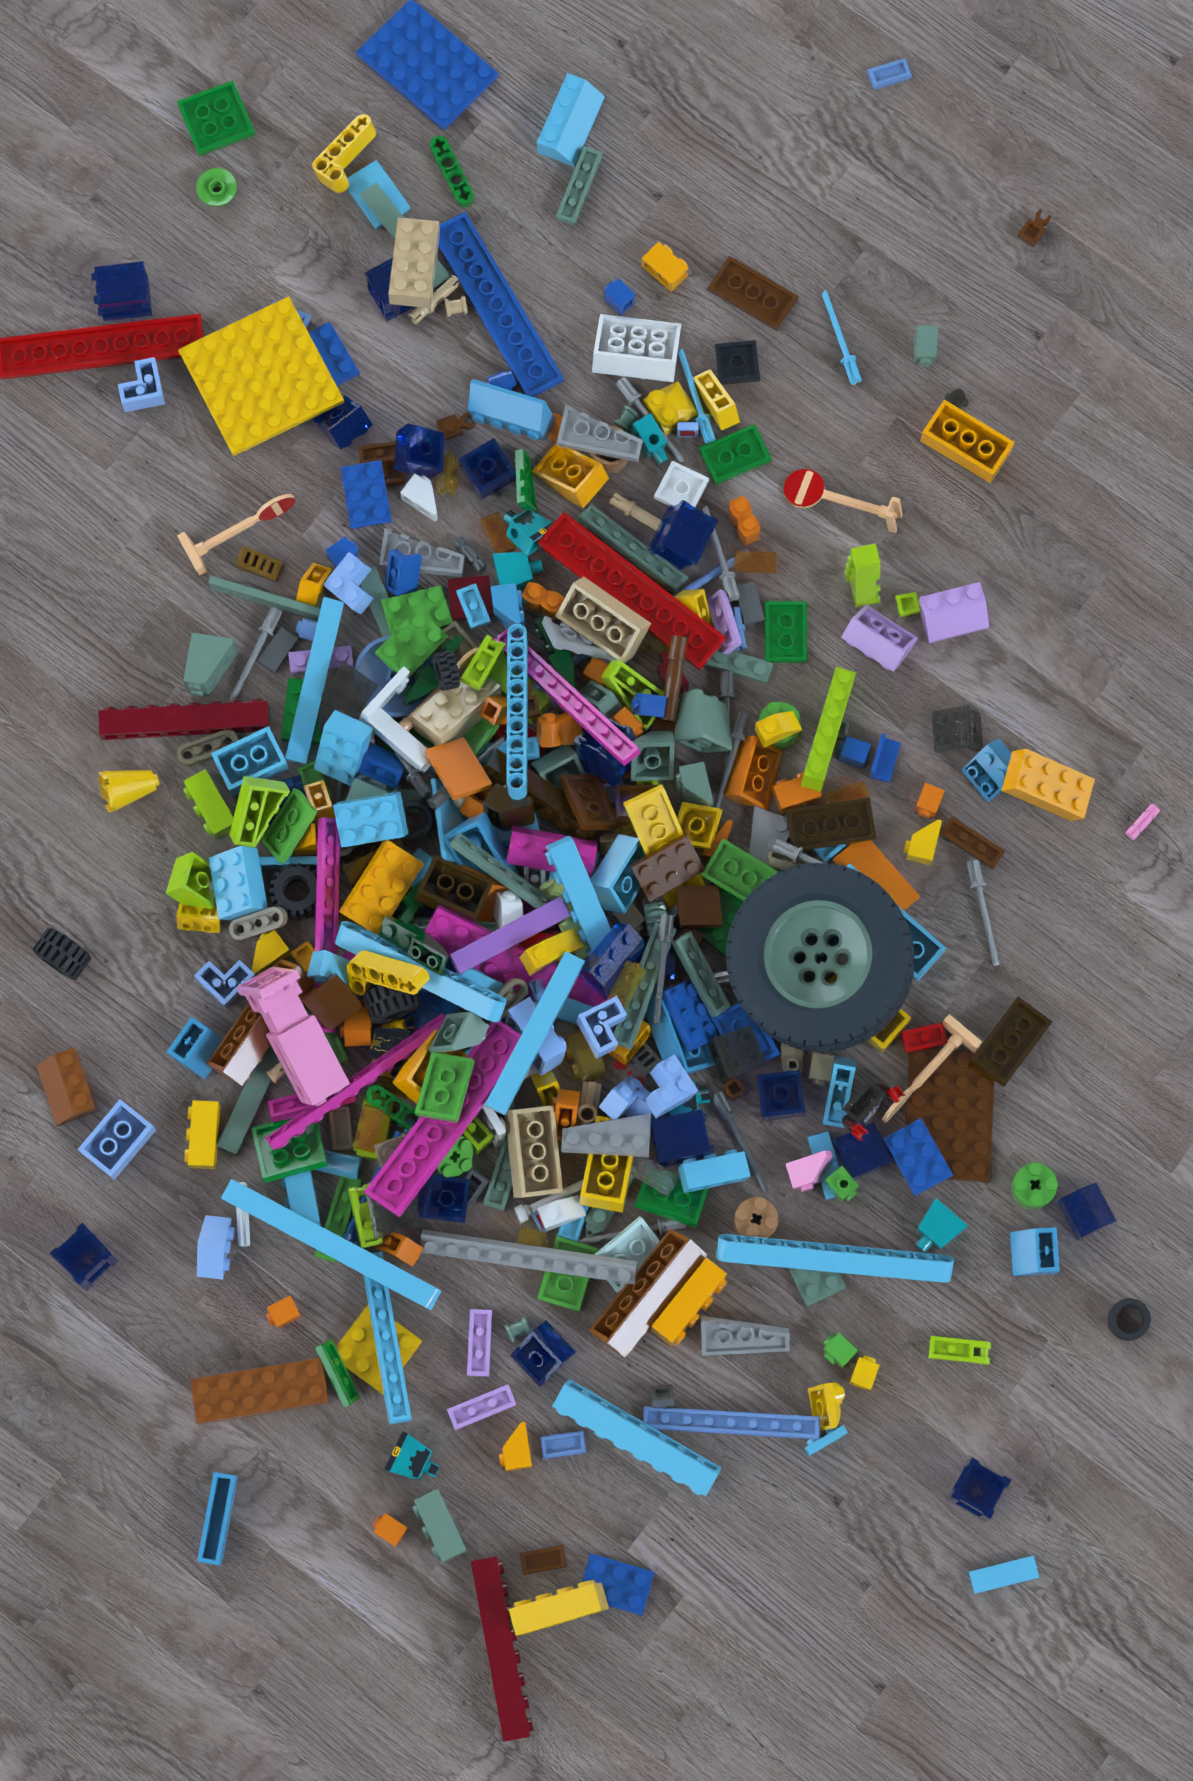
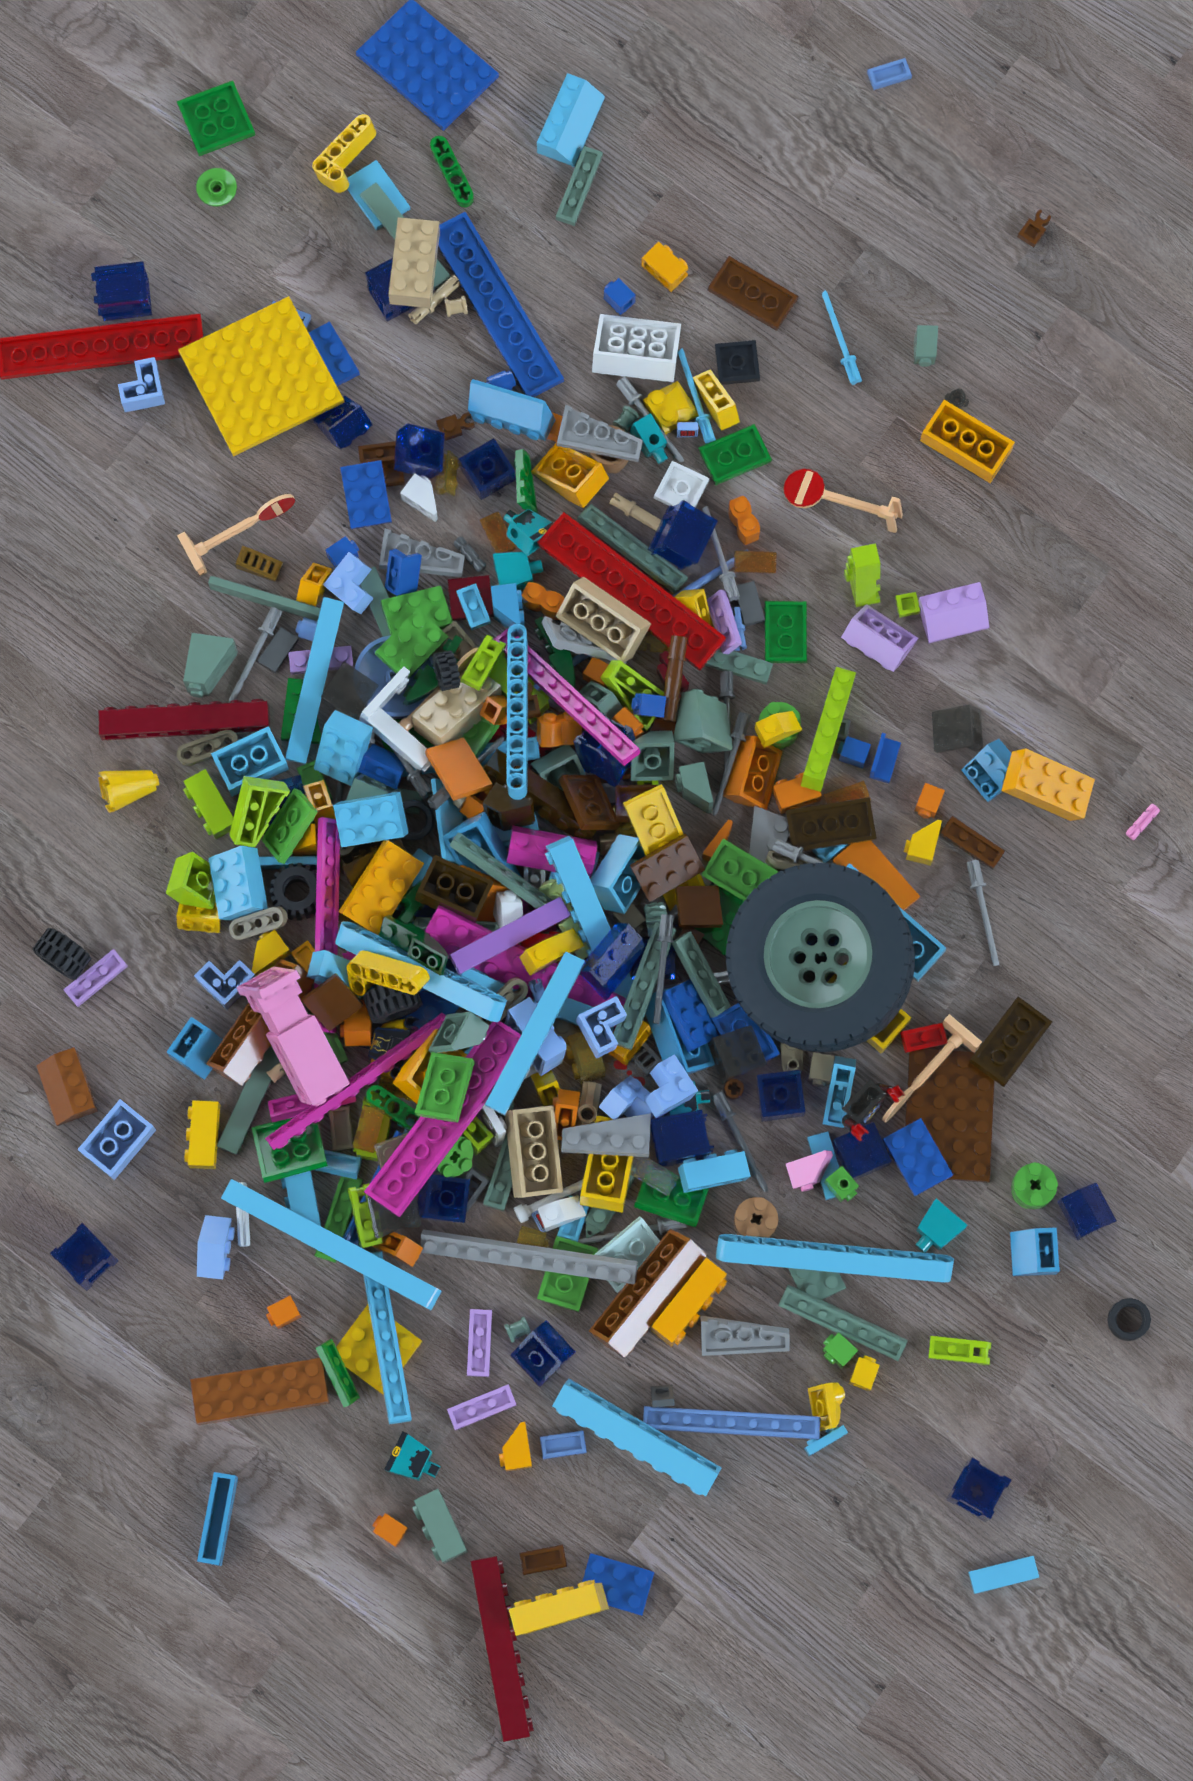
clear yellow hinge [607,960,646,1008] -> none
yellow slope [677,802,723,849] -> none
none -> lavender plate [63,949,128,1007]
none -> sand green tile [778,1285,908,1361]

